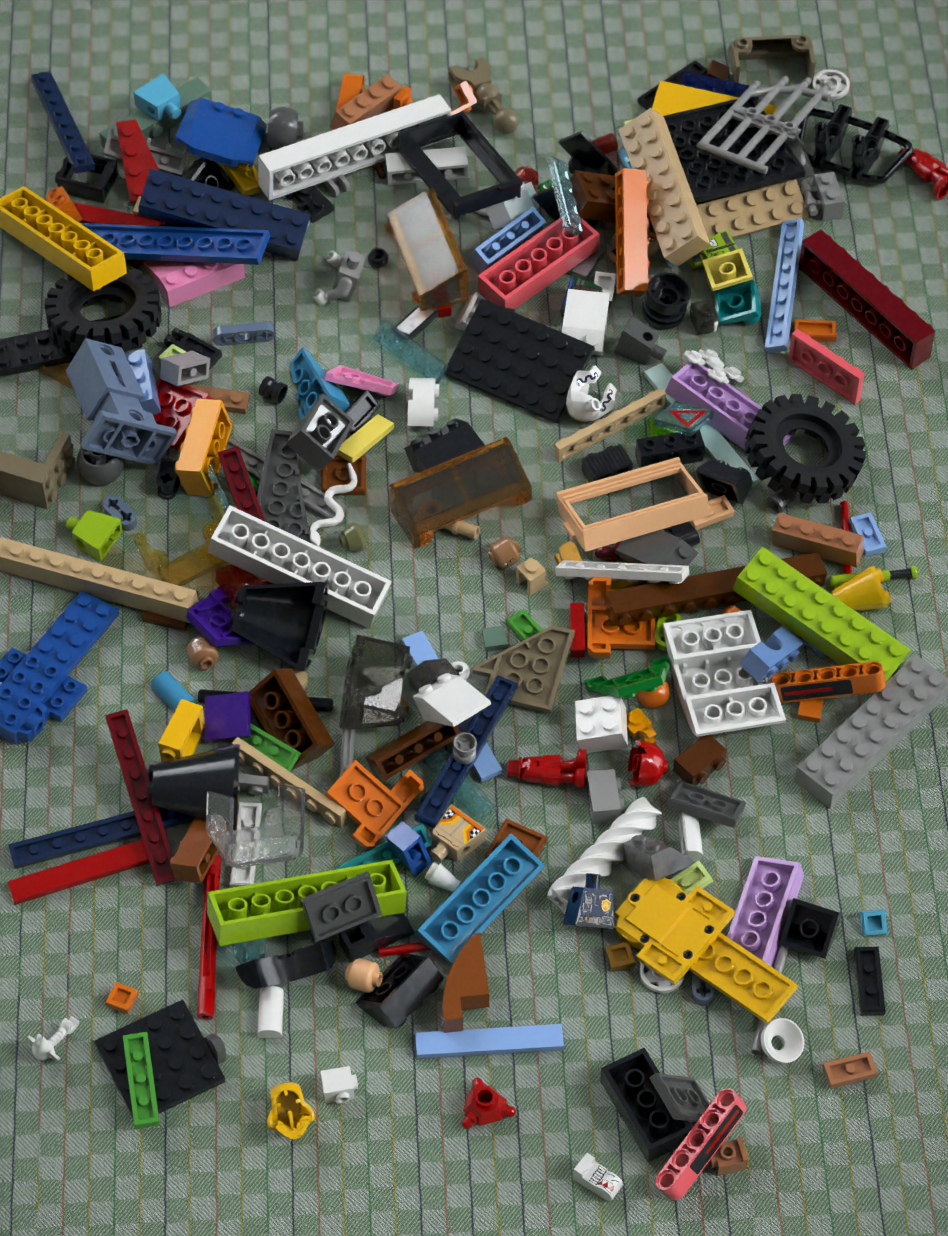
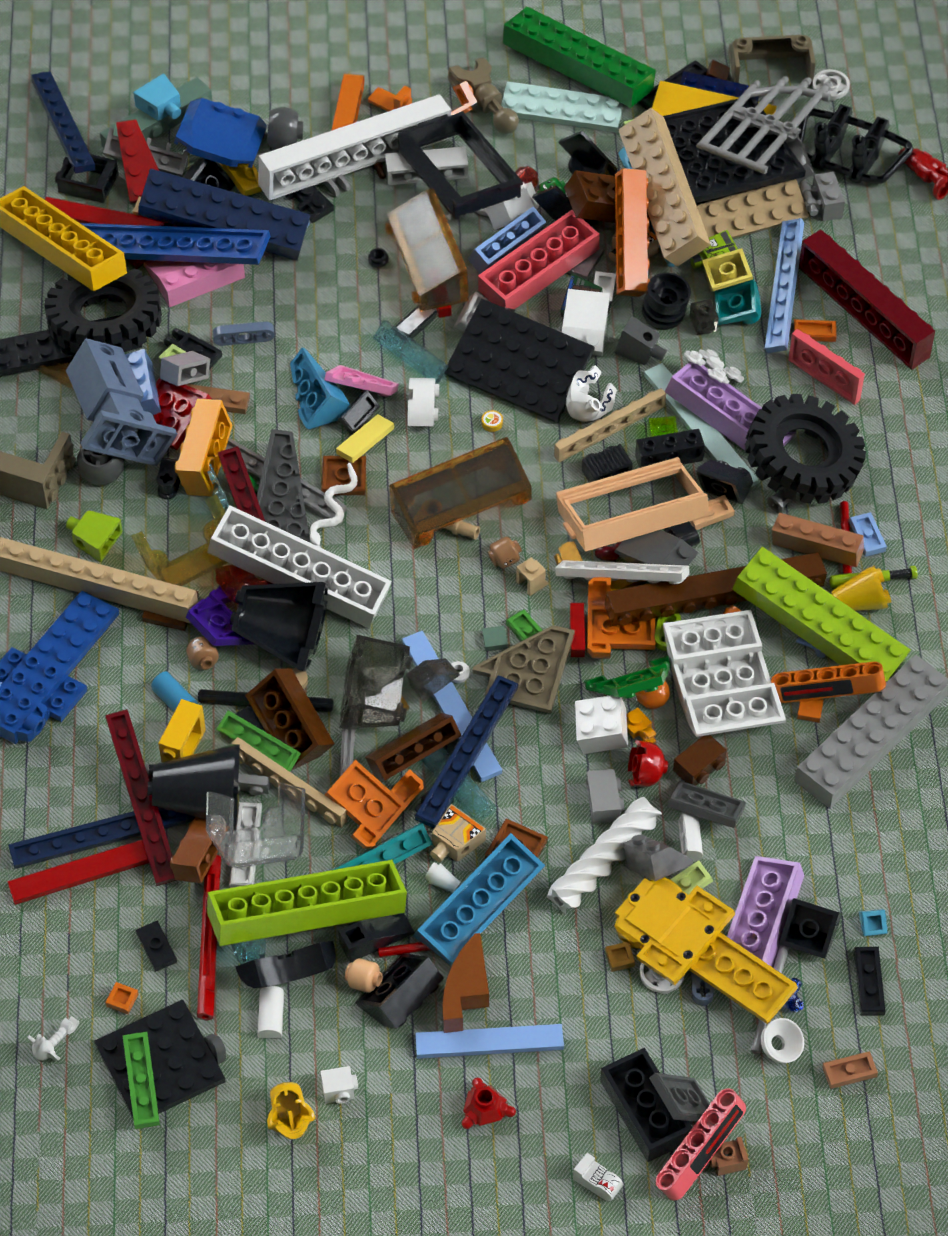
orange bracket [45,186,83,222] -> none
sand blue beam [103,496,137,531] -> none
dark purple tile [205,691,250,743] -> none
black wheel [258,376,288,404] -> none
dark grey slope [286,393,355,472] -> none
dark grey tile [300,872,382,942] -> none
light grey torso [313,251,365,305] -> none
nougat brick [330,74,402,130] -> none
olive cone [339,523,366,552] -> none
blue slope [385,821,432,878] -> none
black slope [404,418,486,478] -> none
white slope [413,673,491,727] -> none
light grey wheel [453,732,477,764] -> none
red piece [508,749,587,789] -> none
clear light blue plate [546,156,583,236] -> none
torso [563,873,615,929] -> none
clear red beam [592,133,618,155] -> none
clear light blue tile [654,401,713,436] -> none
medium blue arch [739,625,804,683] -> none
none -> black plate [136,920,177,972]
none -> tile [482,410,503,432]
none -> light aqua plate [501,81,624,133]
none -> green brick [502,7,656,108]
none -> clear blue arm [785,978,804,1013]

